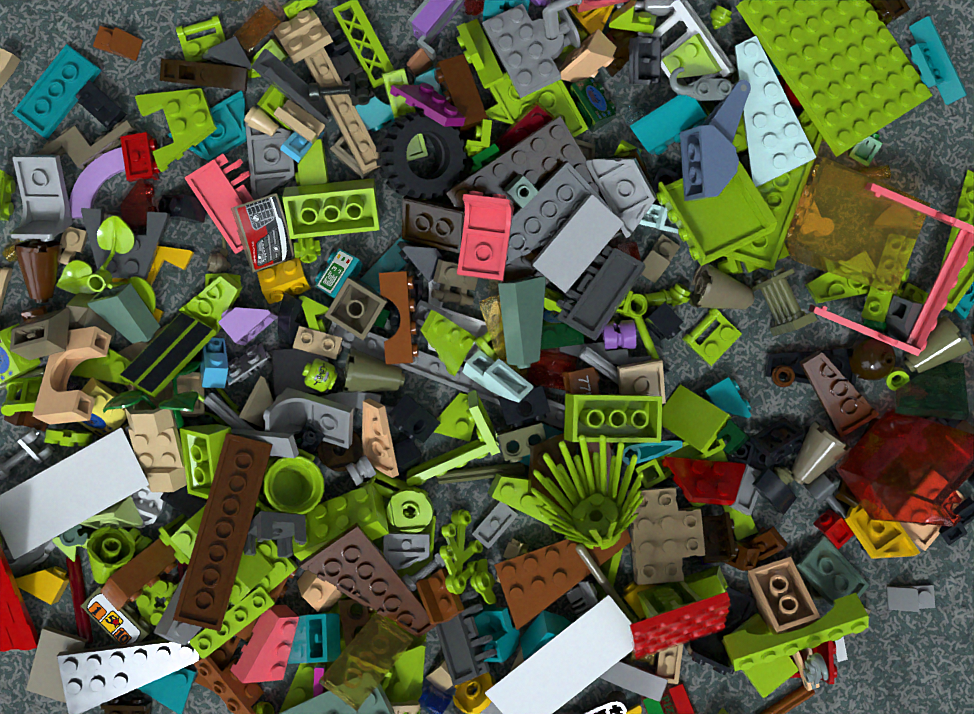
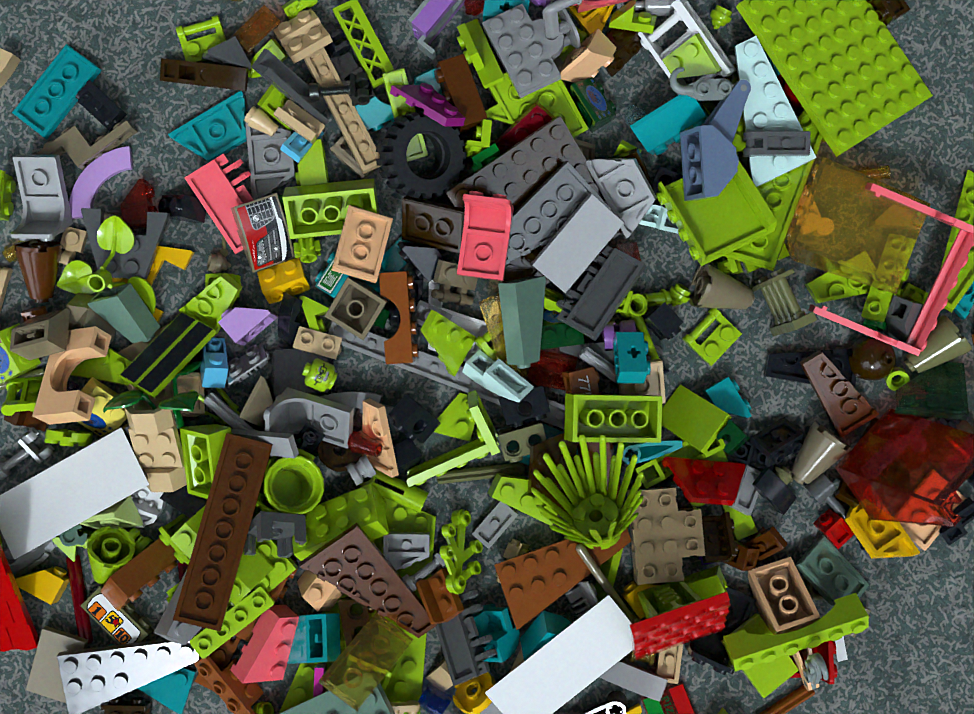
dark orange slope [93,26,143,61] -> none
red bracket [120,132,161,182] -> none
lime wing [135,88,217,172] -> none
lime plate [136,579,176,626] -> none
olive cone [342,348,405,393] -> none
lime plate [387,487,434,534] -> none
lime slope [391,641,427,690] -> none
nougat slope [406,48,433,76] -> none
lime plate [470,559,497,604] -> none
sand green plate [503,173,539,208] -> none
black hinge [629,36,662,84] -> none
dark tan slope [641,234,680,283] -> none
reddish brown plate [771,365,795,387] -> none
green bracket [848,132,883,166] -> none
light grey slope [887,584,935,612] -> none
teal bracket [909,16,967,105] -> none
none -> light nougat tile [331,205,393,283]
none -> clear red cone [347,431,383,457]
none -> teal brick [612,332,651,383]
none -> dark grey plate [743,131,810,157]

